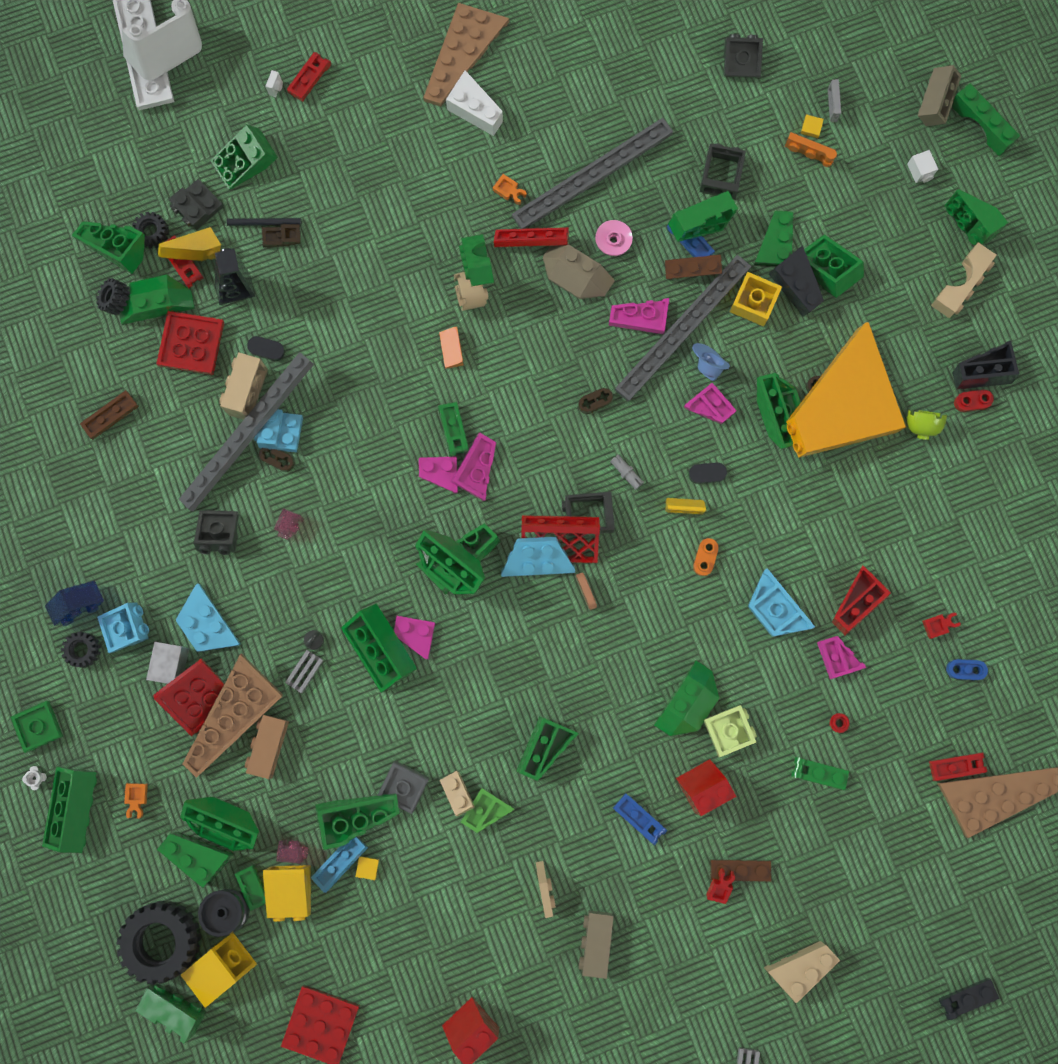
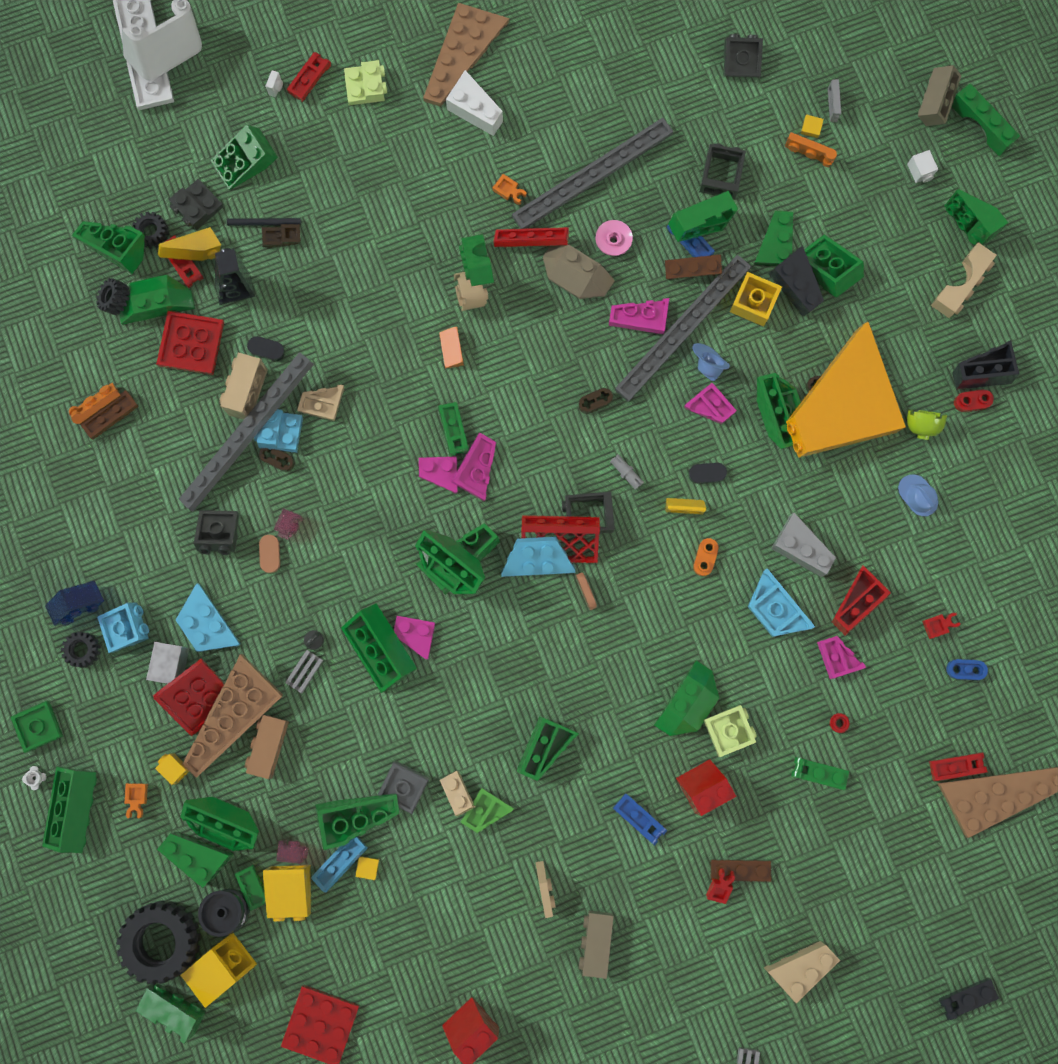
none -> orange plate [69,383,120,424]
none -> yellow brick [155,753,189,785]
none -> nougat tile [259,535,280,573]
none -> tan wing [297,385,345,421]
none -> yellowish green plate [344,60,387,105]
none -> light grey wedge [771,513,836,577]
none -> medium blue piece [898,475,938,516]

